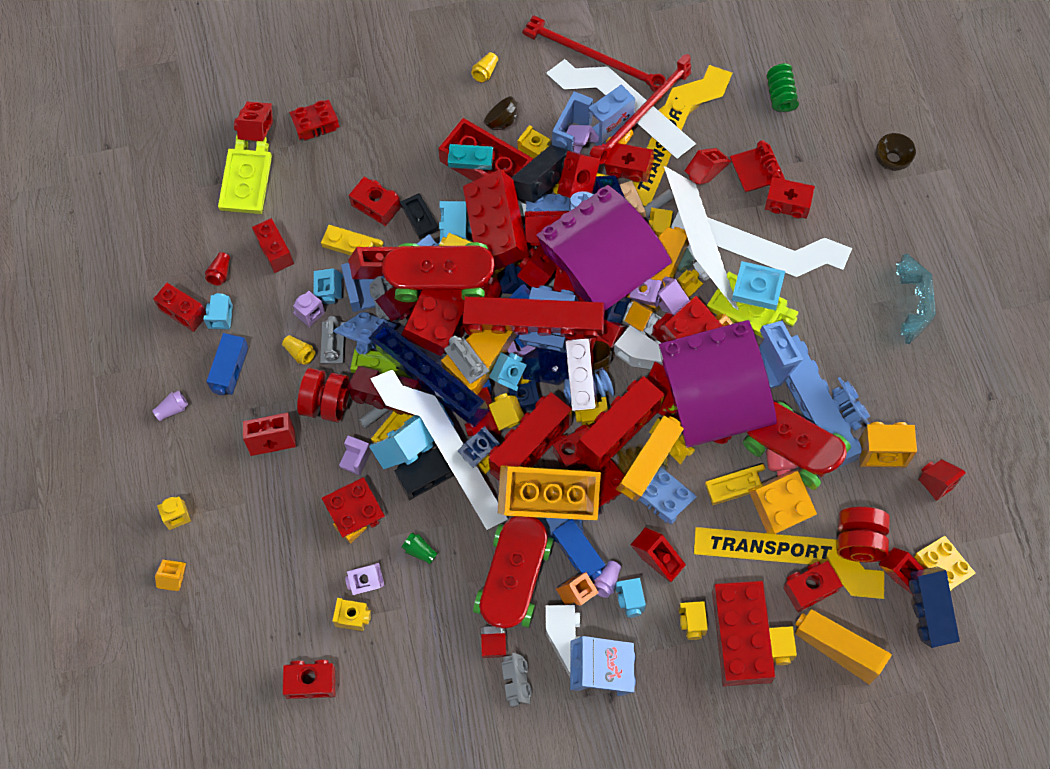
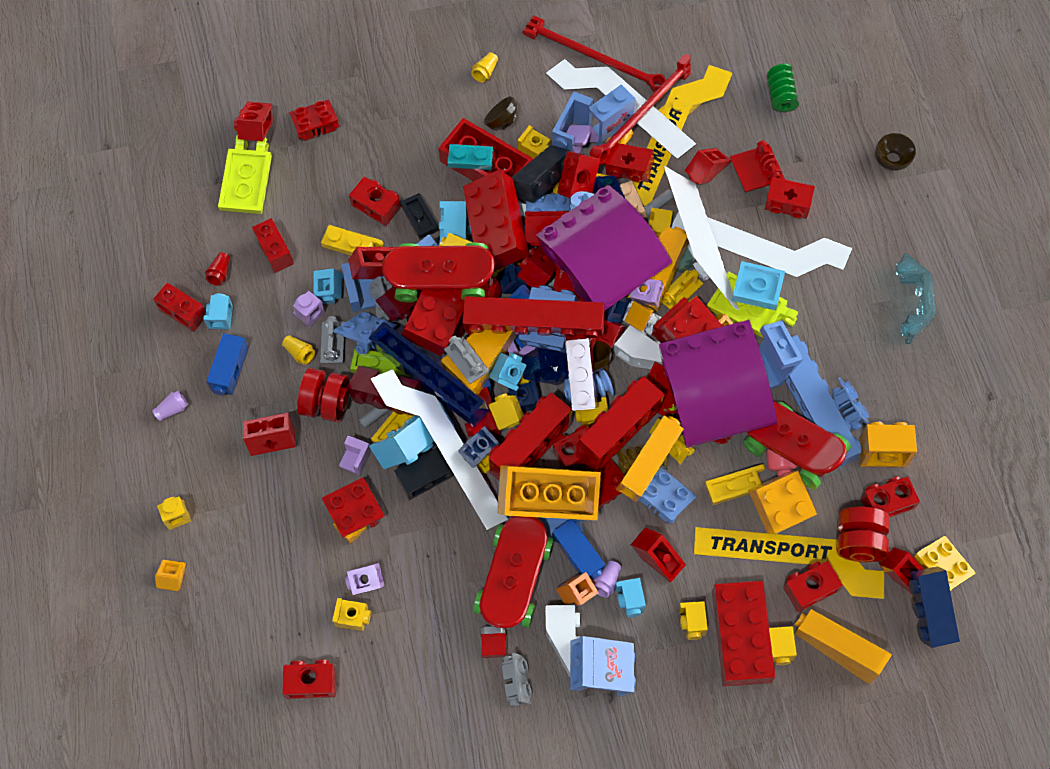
green cone [401,532,438,565] -> none
lavender panel [658,276,689,314] -> none
red slope [918,459,966,501] -> none
none -> red brick [861,476,920,517]

